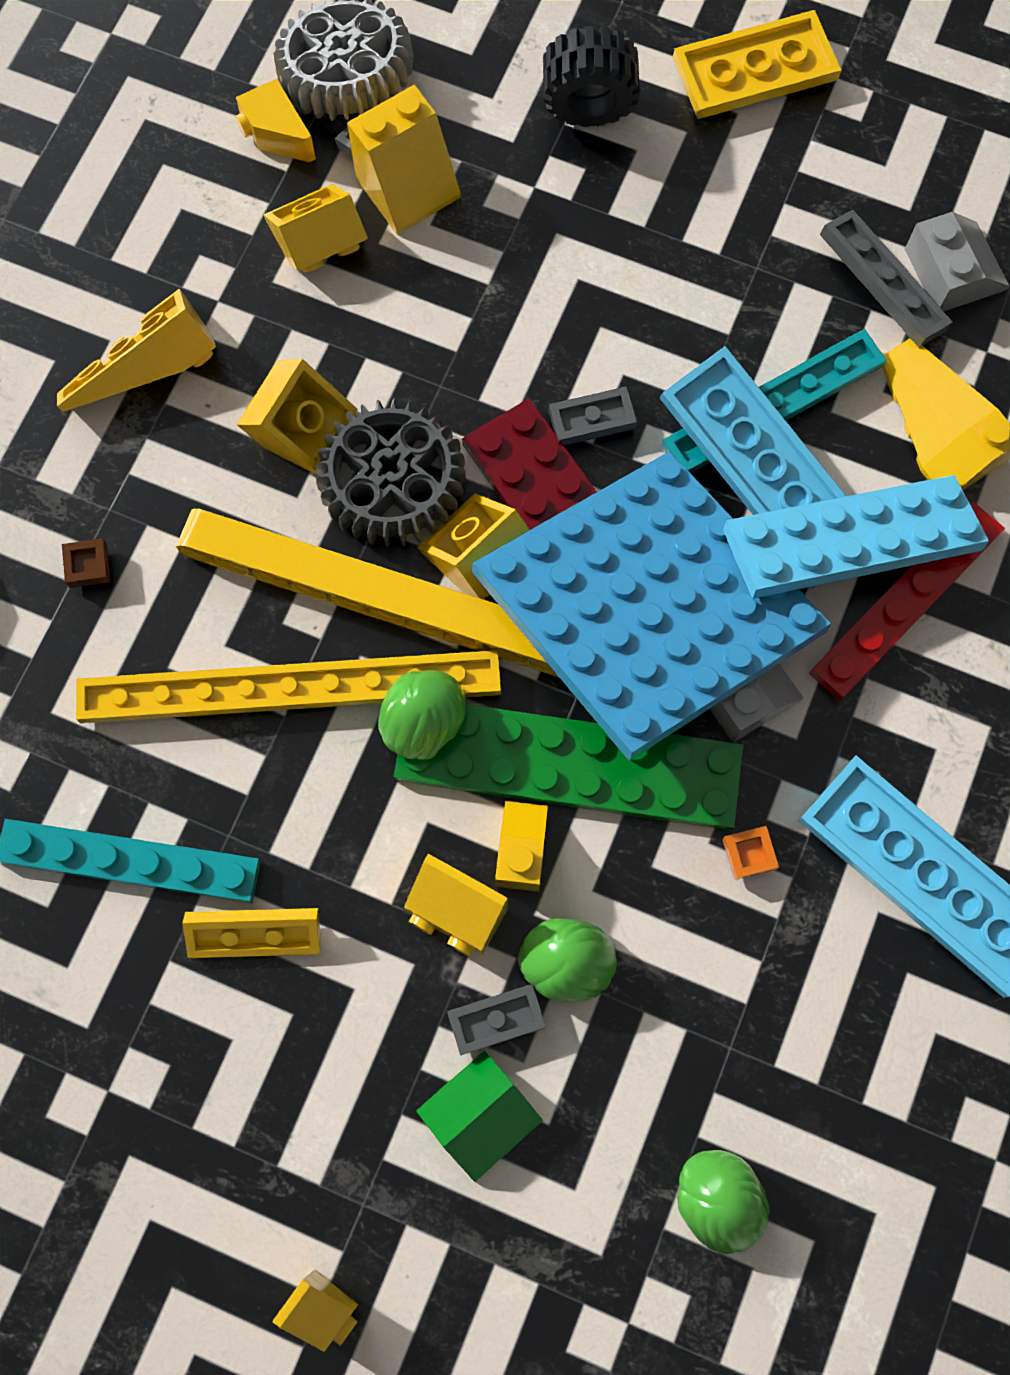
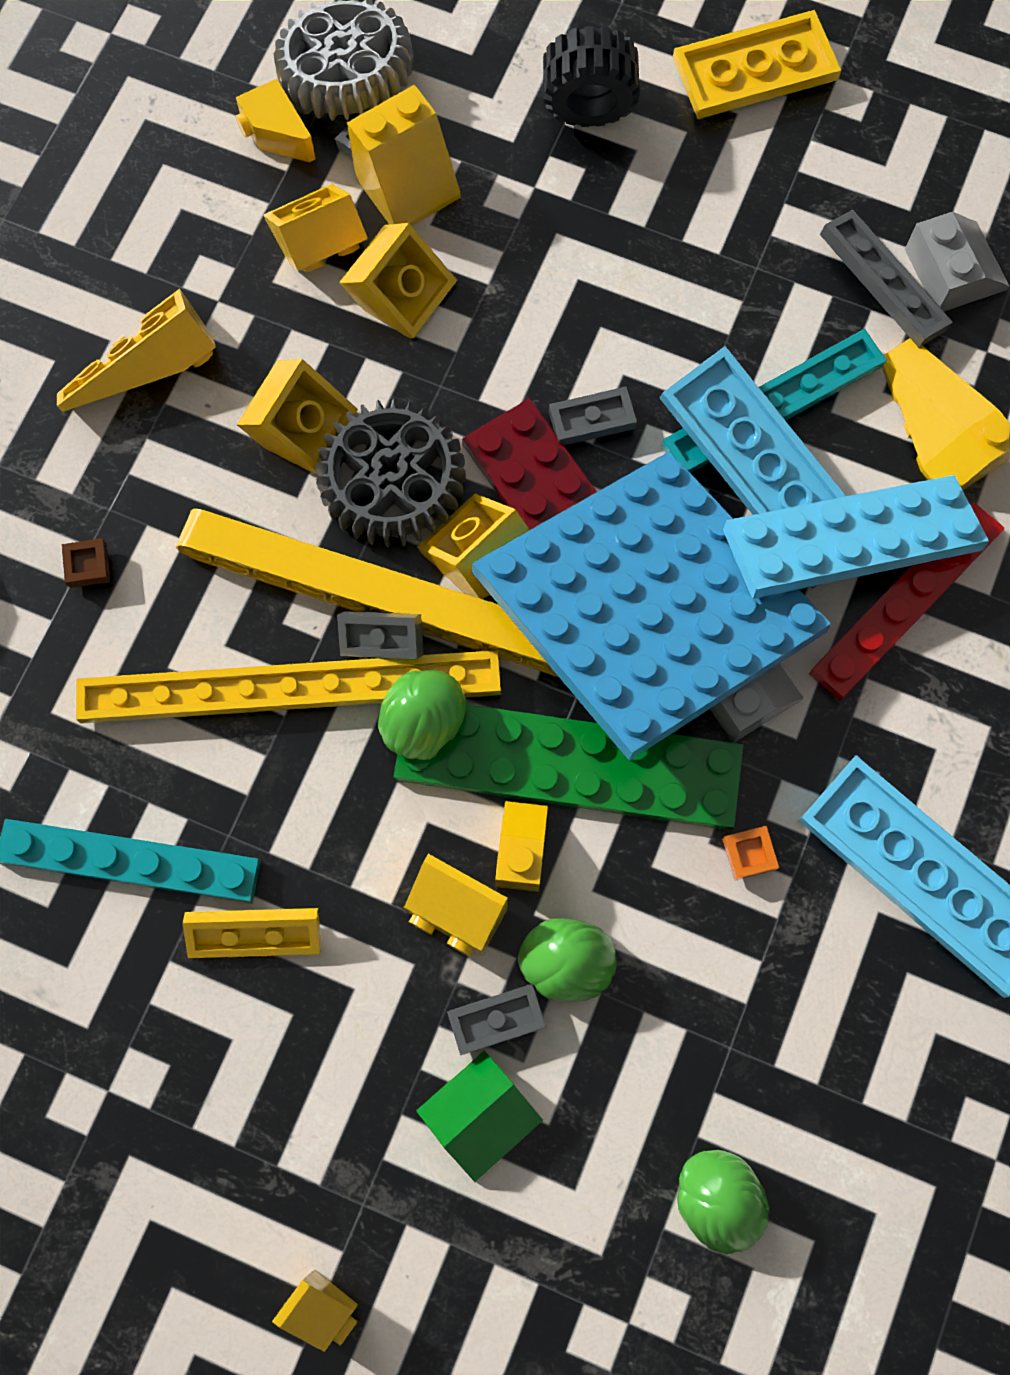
none -> dark grey plate [337,611,424,659]
none -> yellow slope [339,223,457,338]

